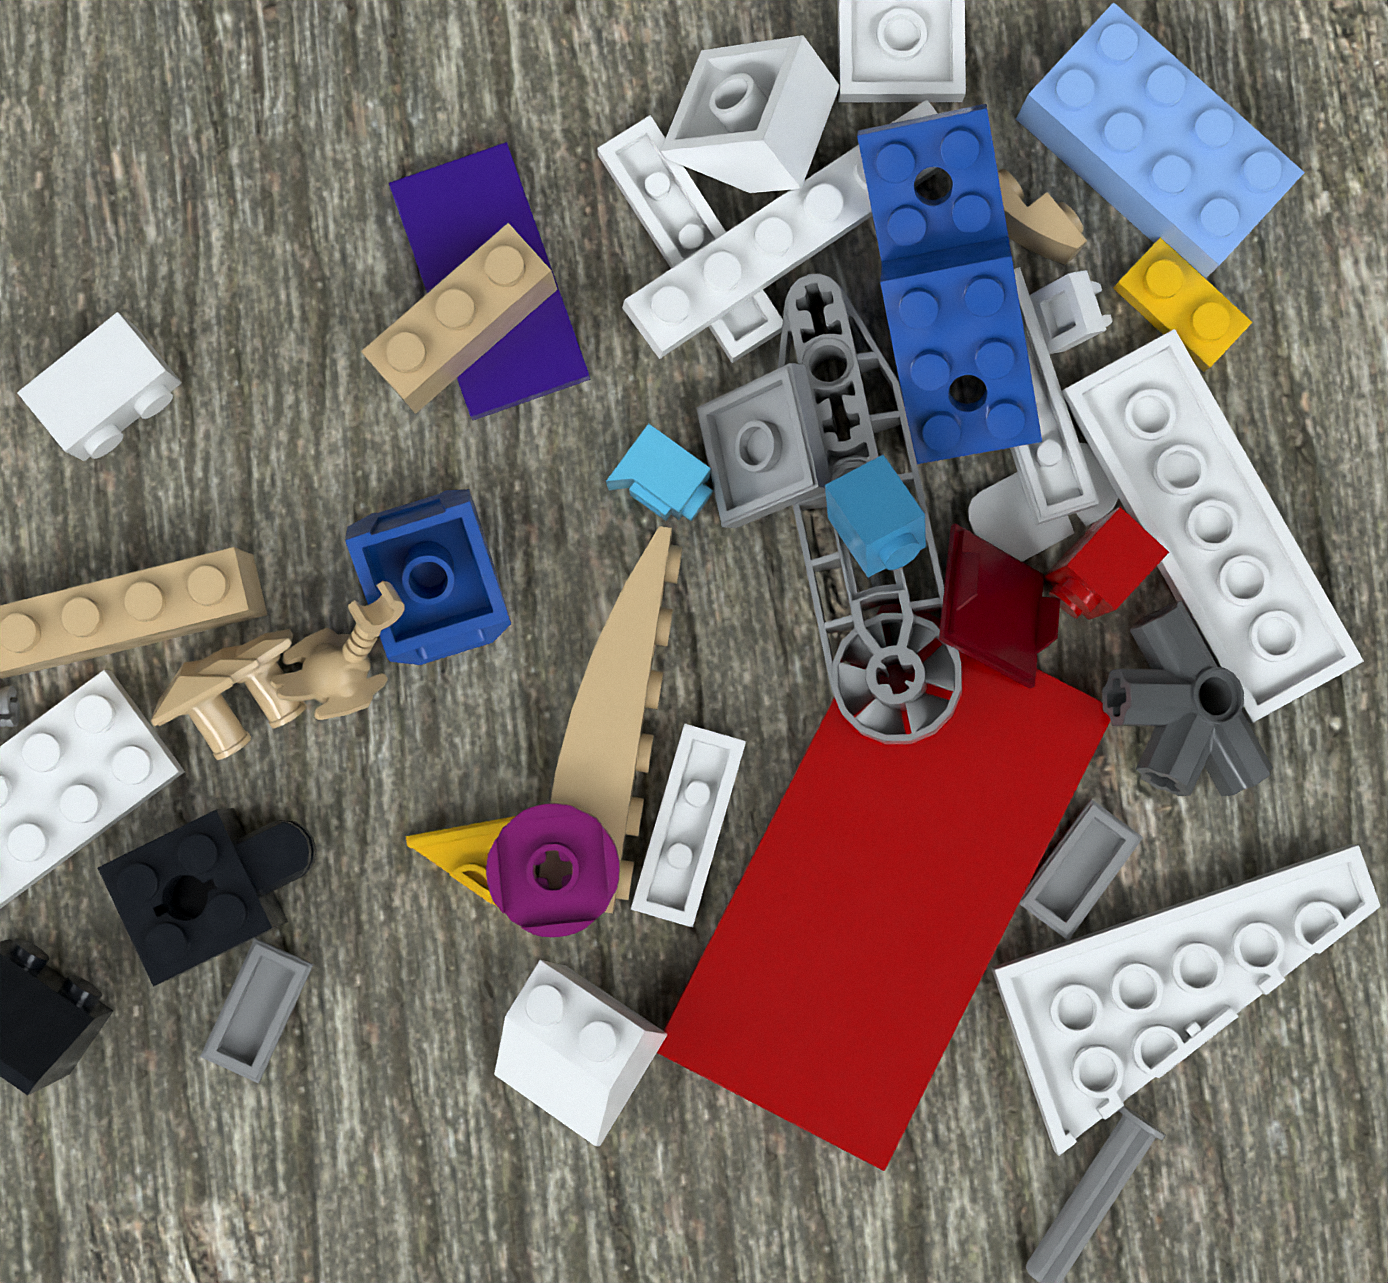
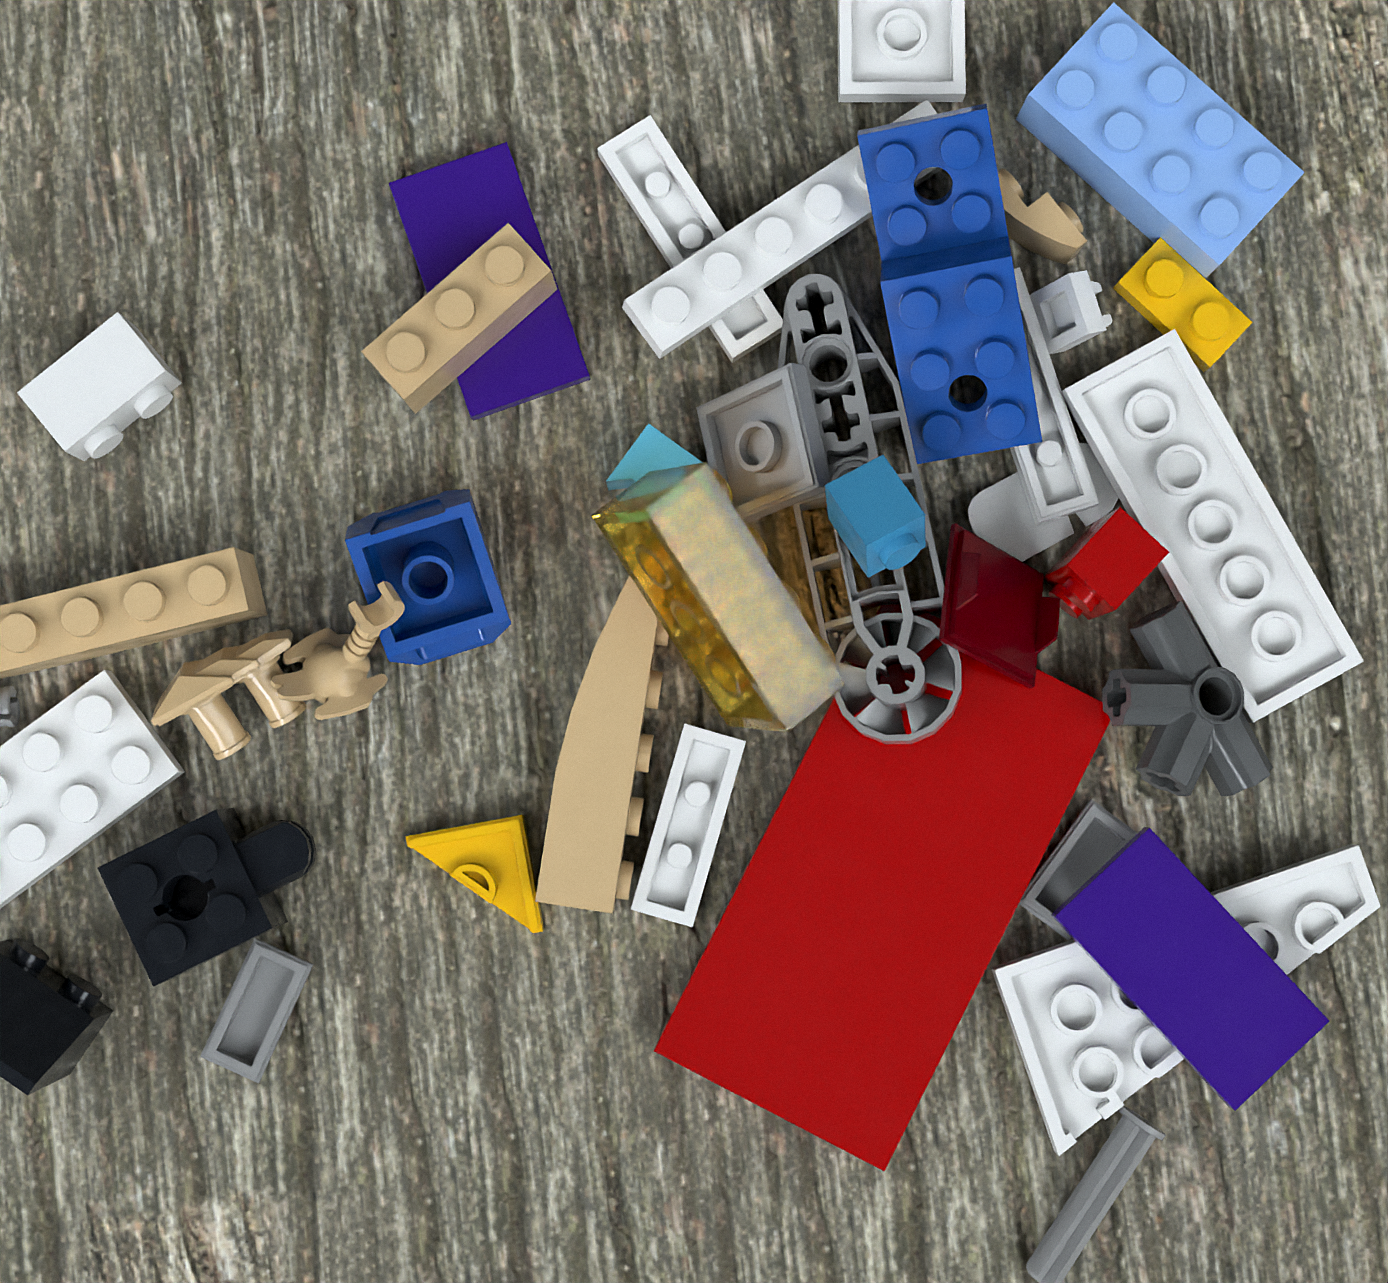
magenta plate [486,803,620,938] -> none
white slope [494,960,668,1146] -> none
white slope [661,35,840,193] -> none
none -> clear yellow brick [591,462,845,732]
none -> dark purple tile [1051,827,1329,1111]

